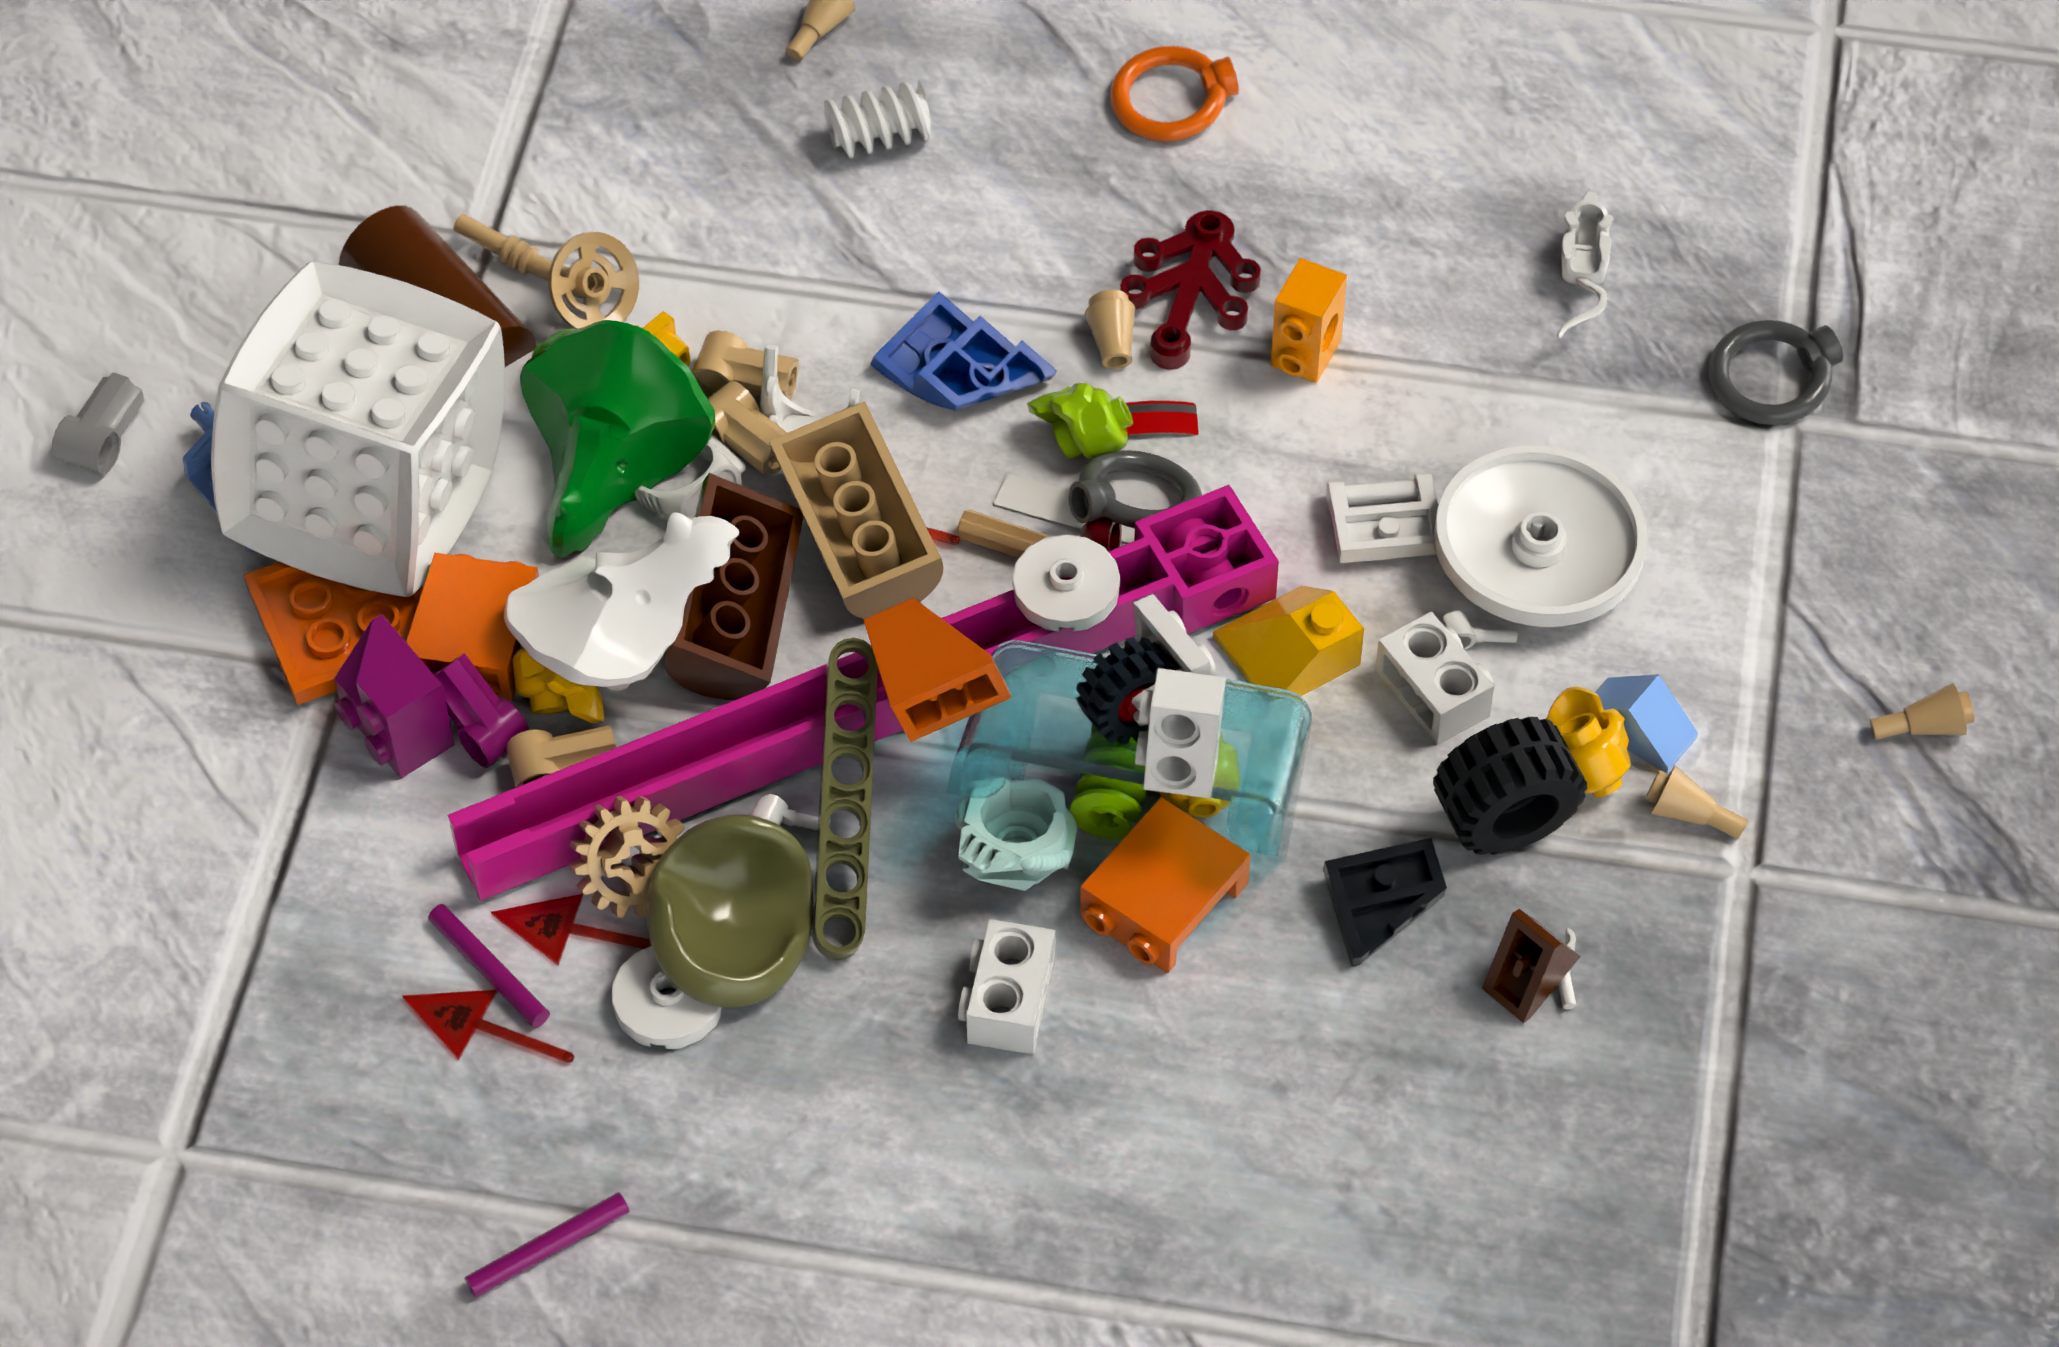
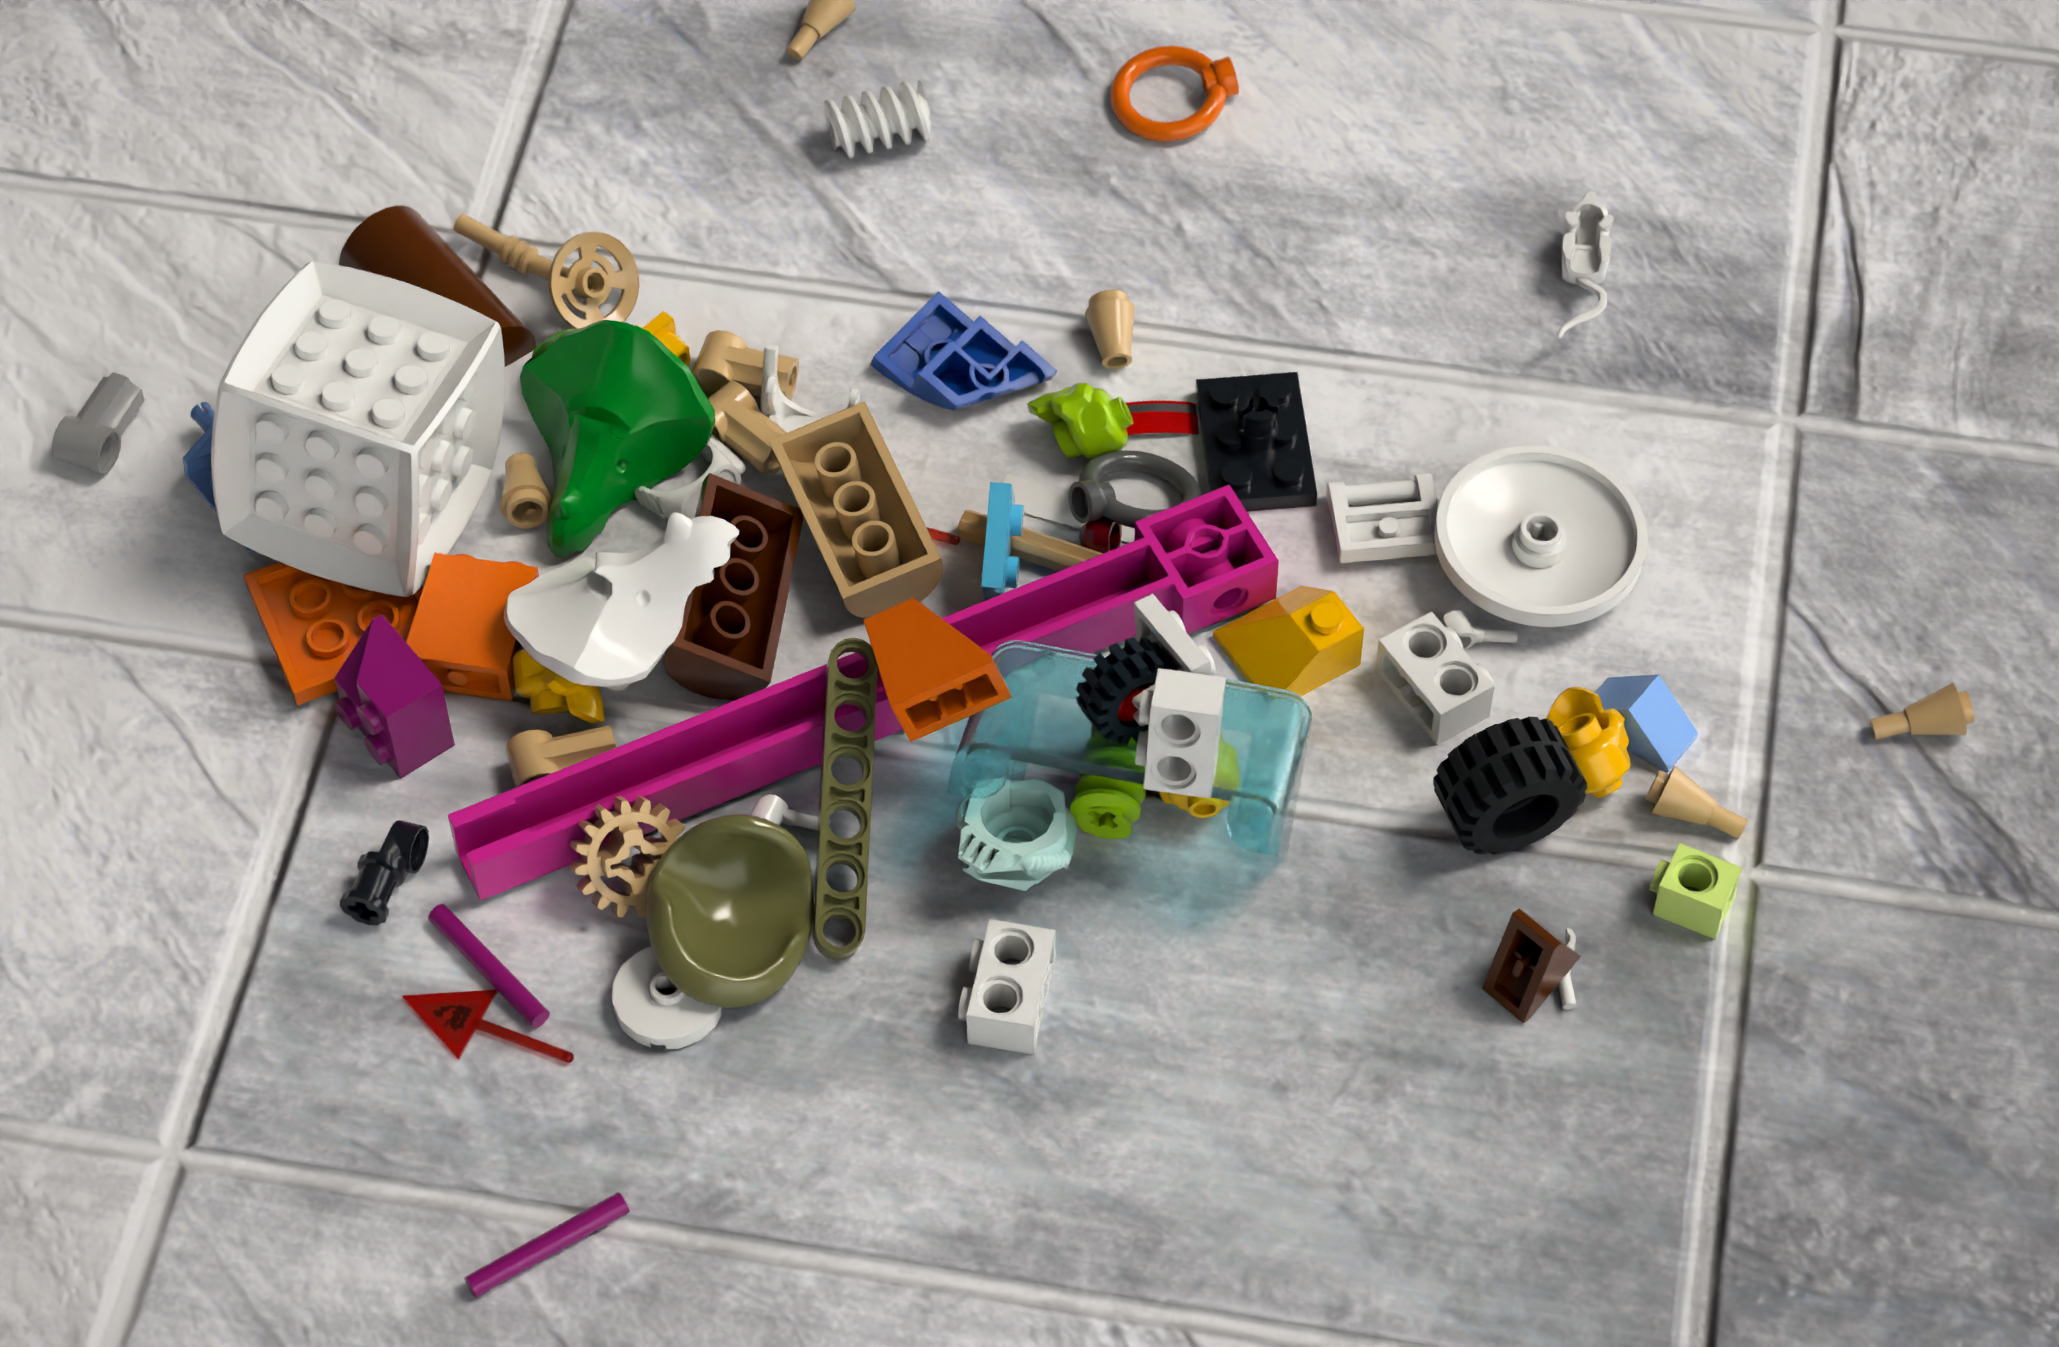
magenta piece [434,653,530,768] -> none
clear red piece [491,894,652,966] -> none
white plate [1012,534,1120,632] -> none
orange panel [1080,797,1251,973] -> none
dark red plant [1120,210,1261,370] -> none
light orange brick [1271,258,1347,383] -> none
black wing [1323,838,1447,967] -> none
dark grey piece [1708,320,1843,425] -> none
none -> black connector [340,820,429,926]
none -> tan cone [500,453,552,529]
none -> medium azure plate [981,482,1024,601]
none -> black plate [1195,372,1317,511]
none -> yellowish green brick [1649,843,1742,939]

